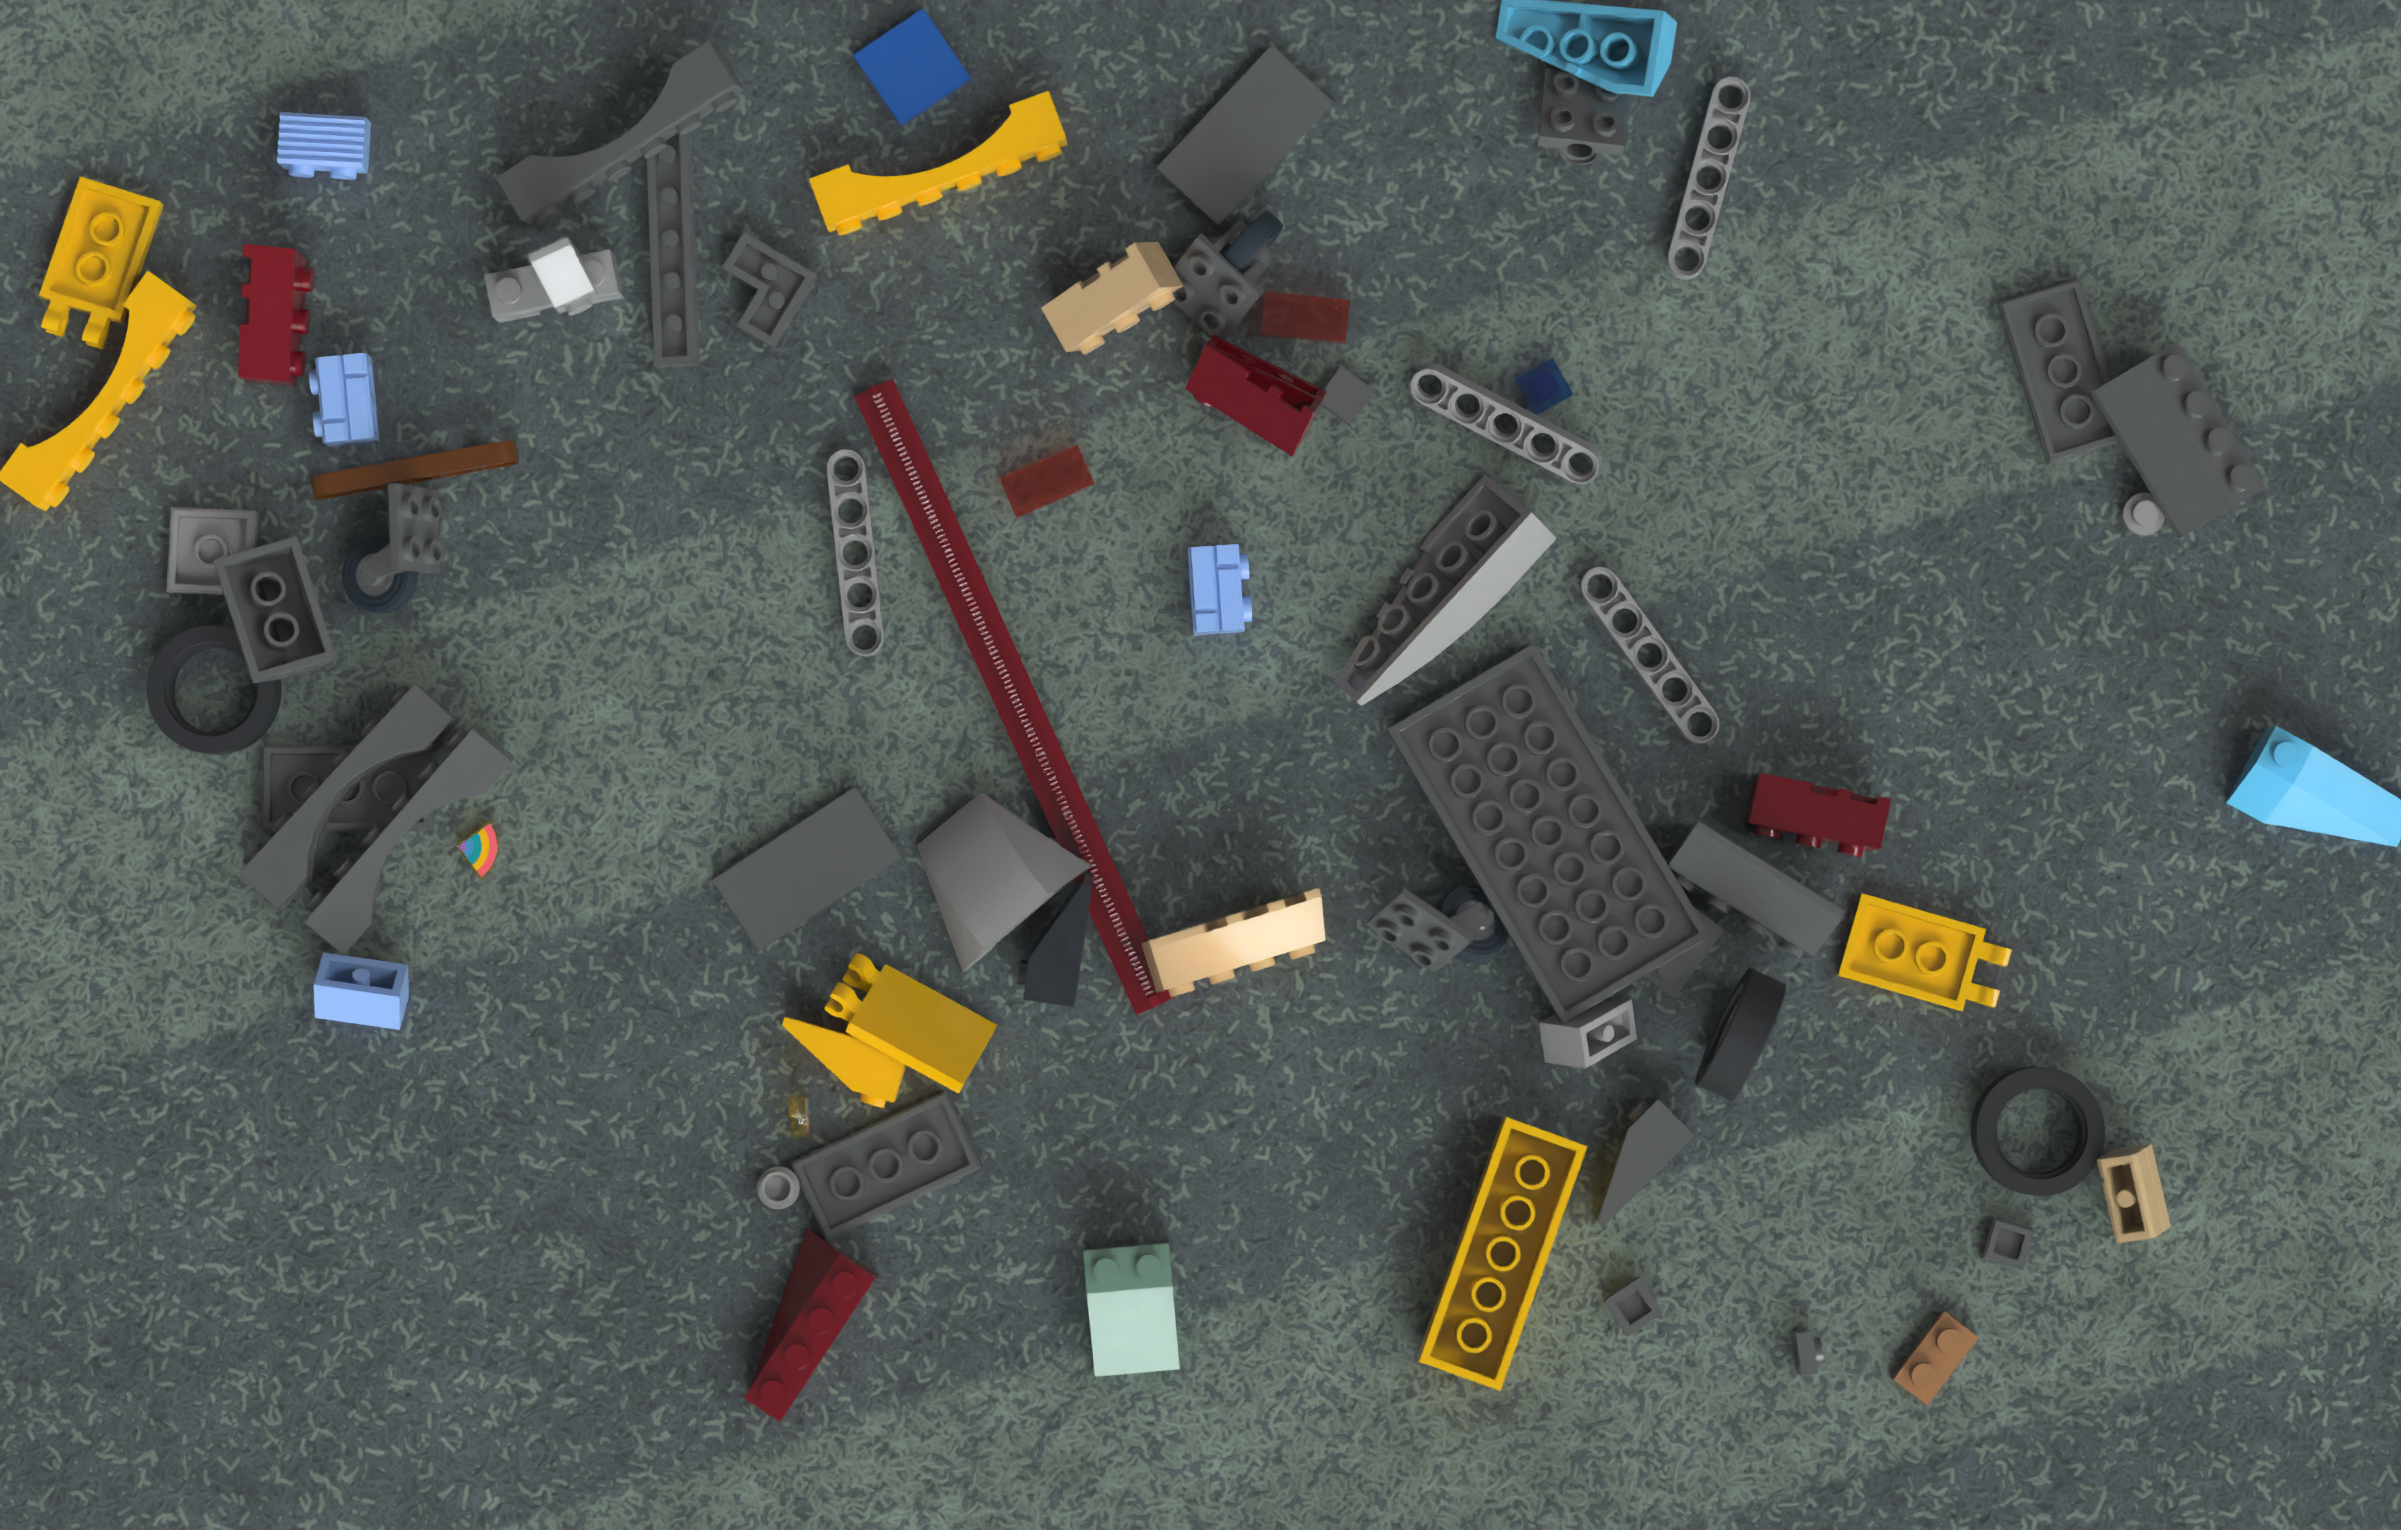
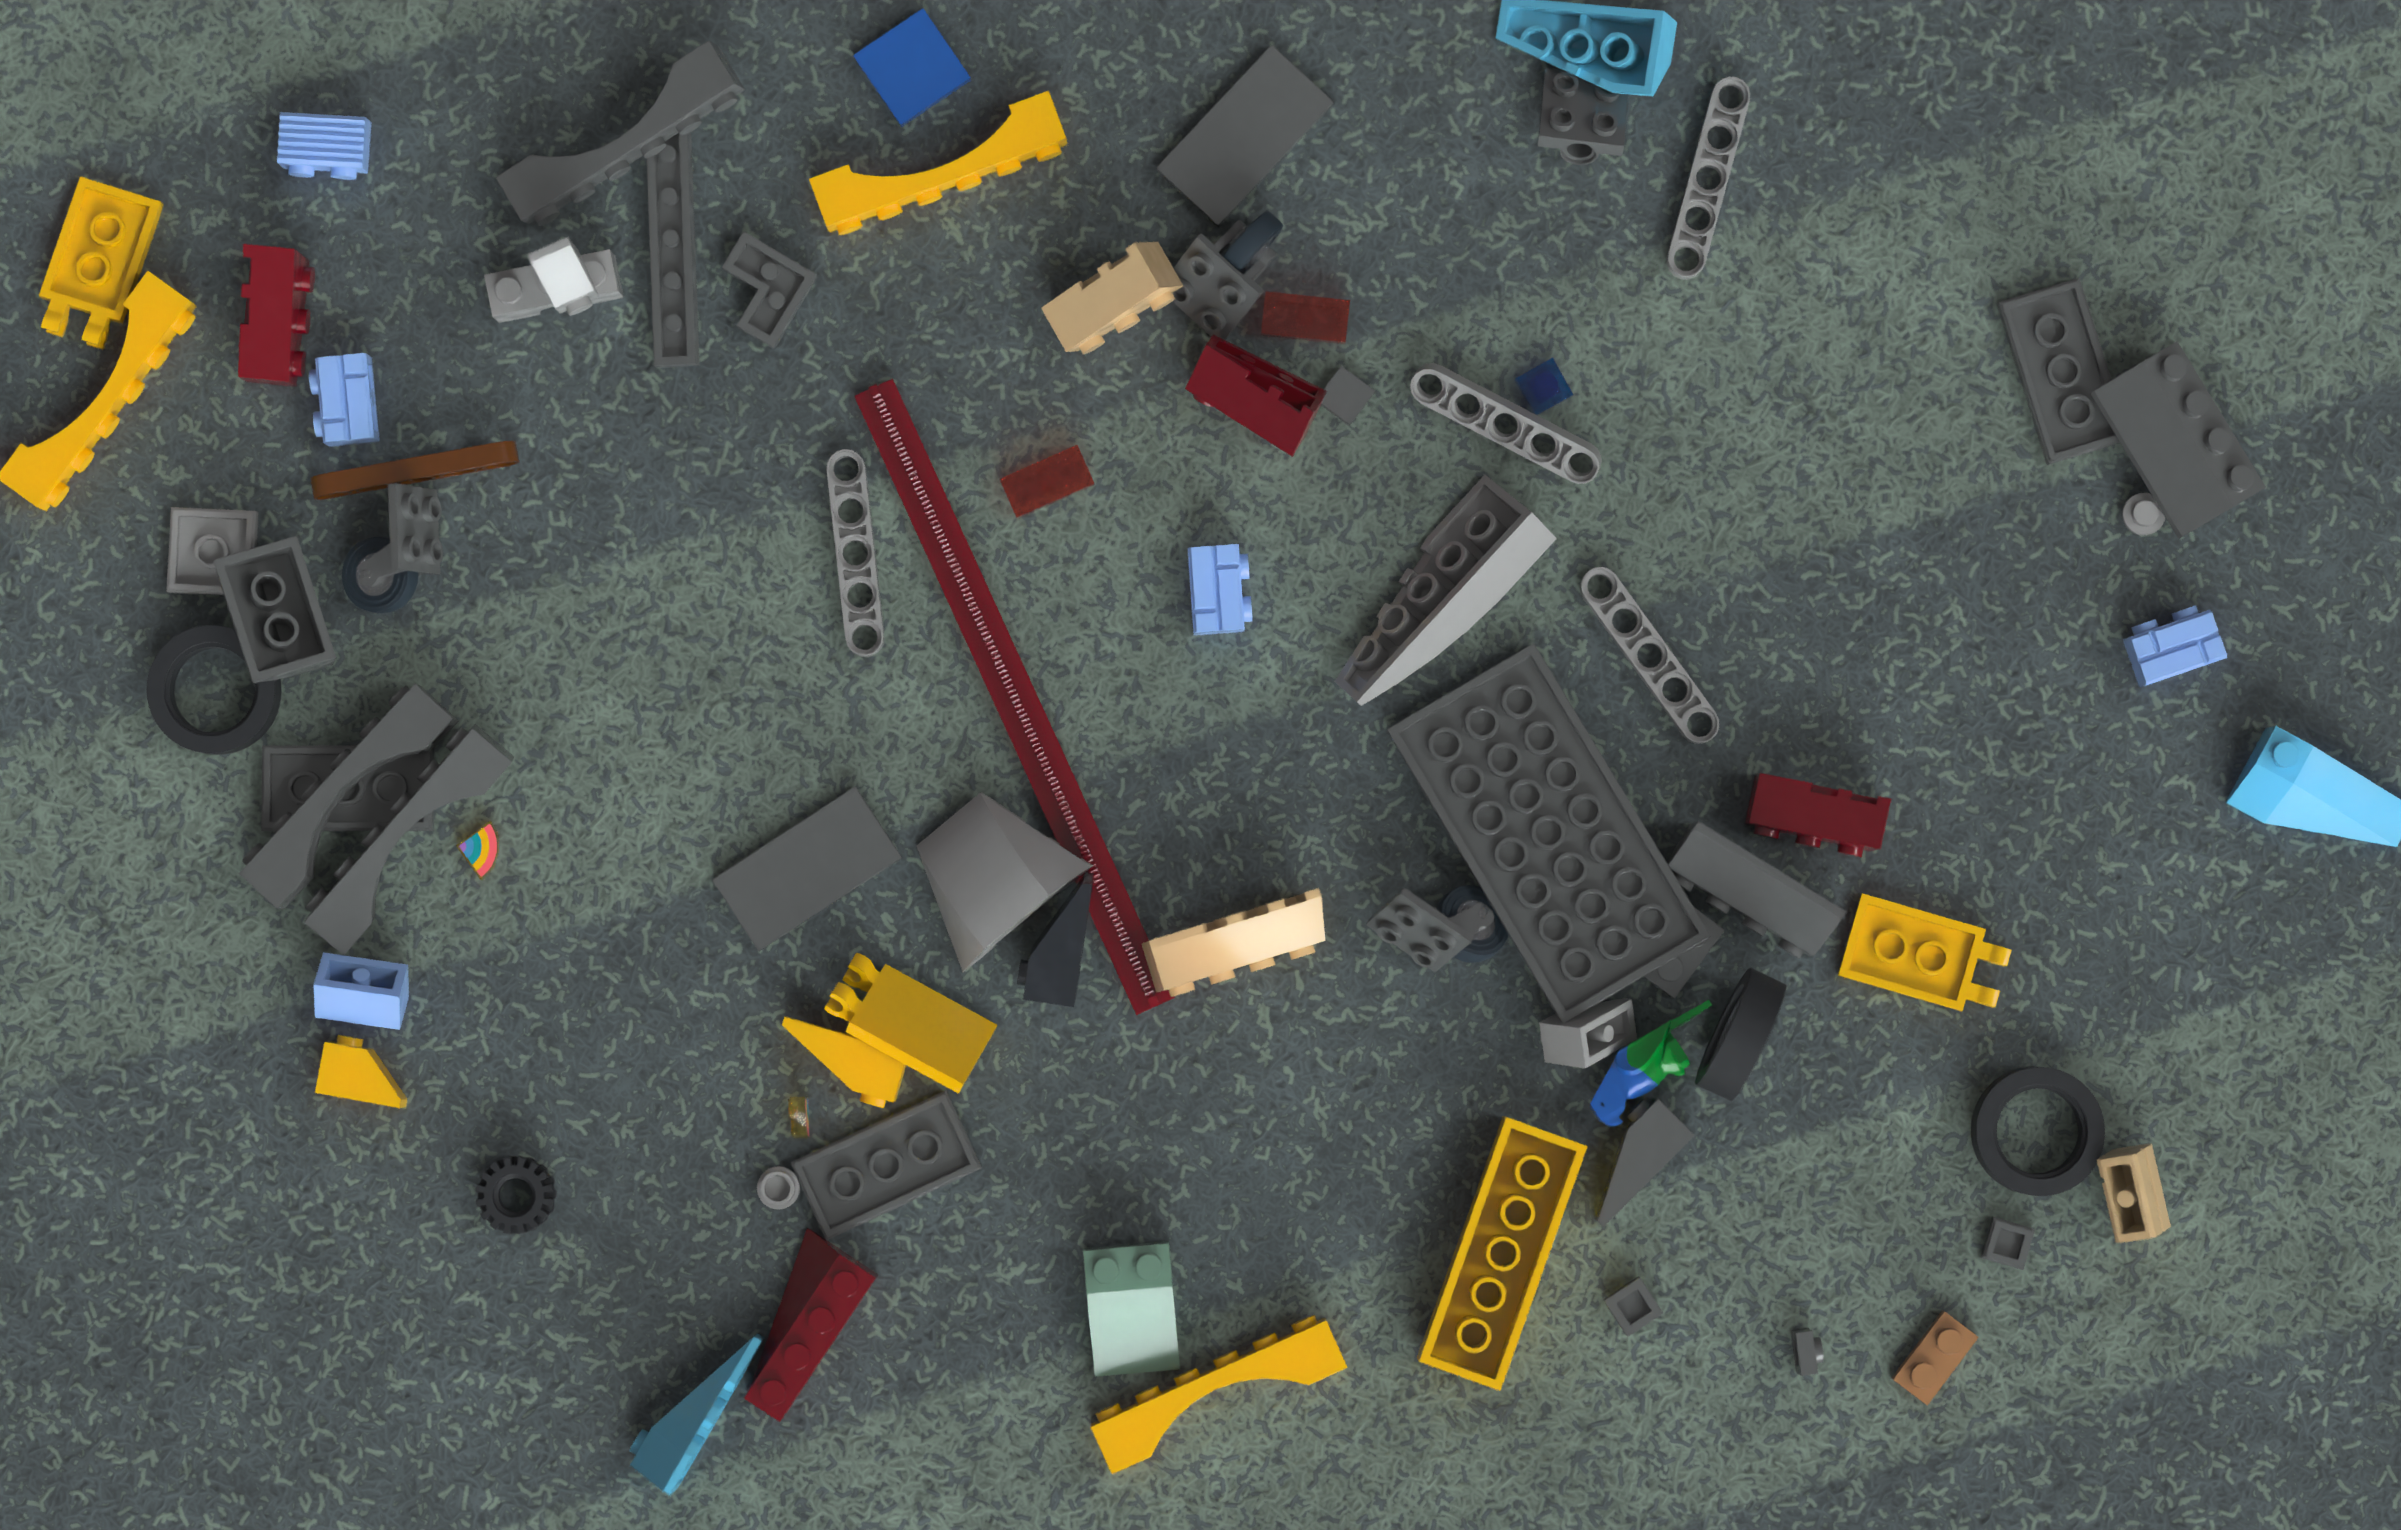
none -> yellow slope [315,1035,407,1108]
none -> black tyre [476,1156,557,1234]
none -> medium azure wedge [629,1334,765,1495]
none -> yellow arch [1091,1315,1348,1474]
none -> animal [1589,1000,1712,1127]
none -> light blue brick [2123,605,2227,687]

